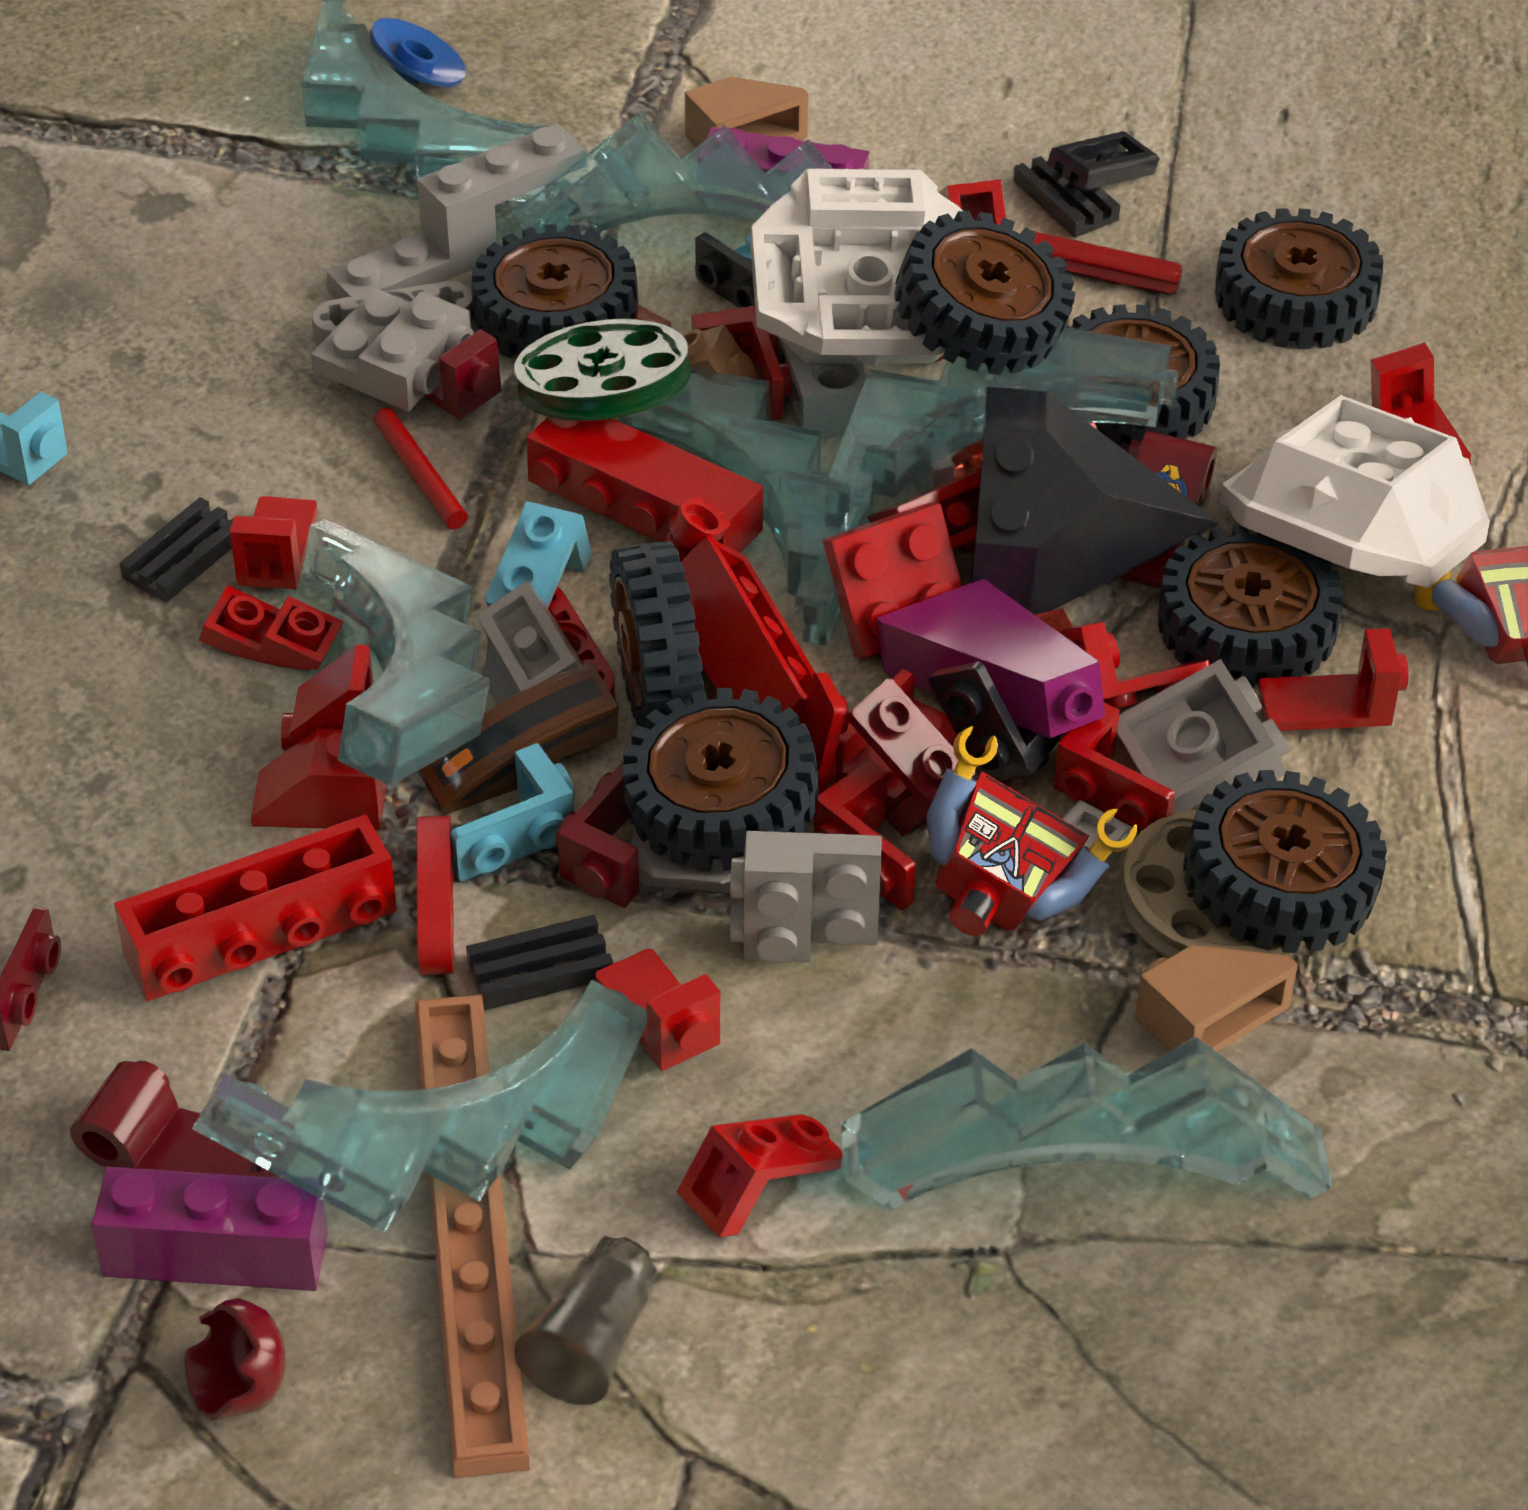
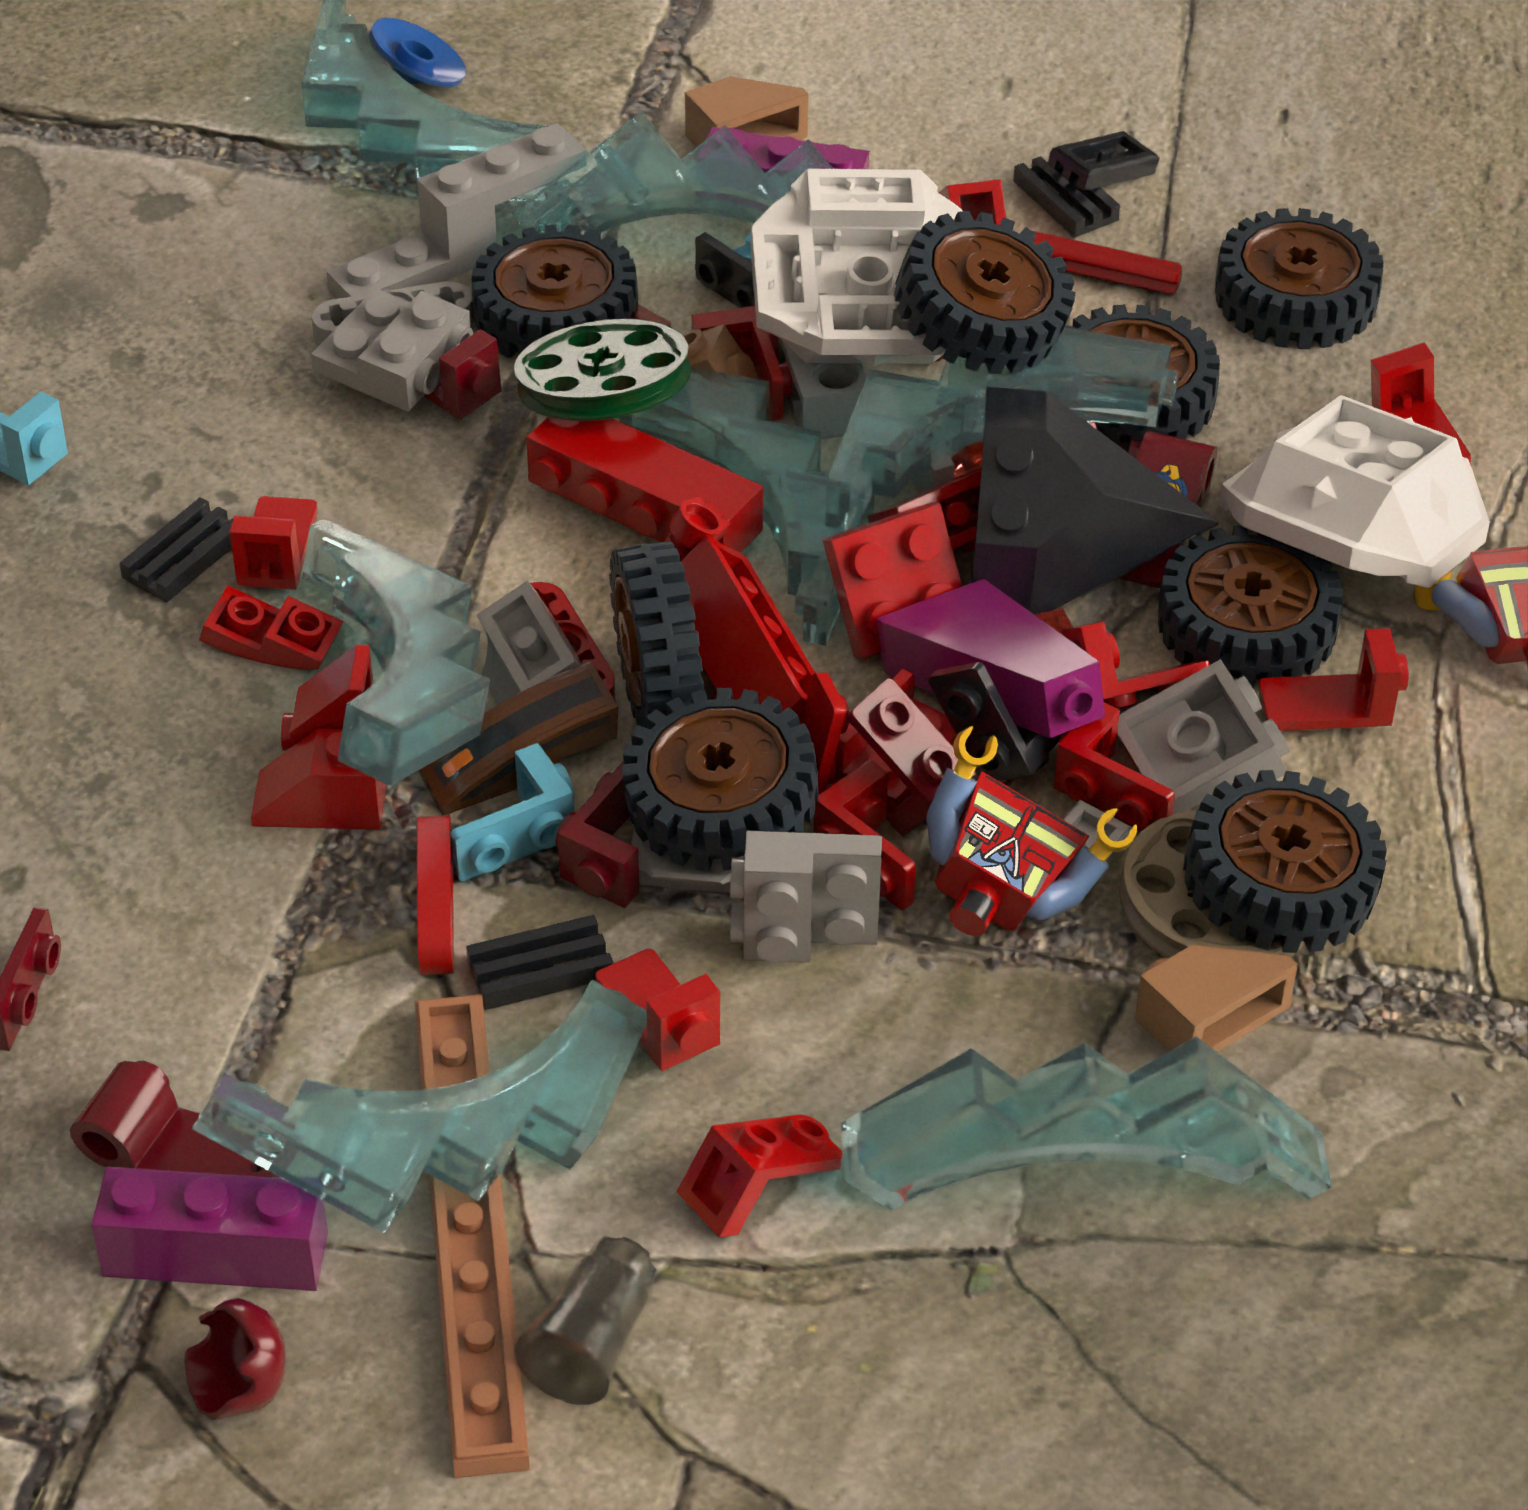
red brick [114,814,397,1002] -> none
red bar [373,407,468,530] -> none
medium azure bracket [485,501,592,608] -> none

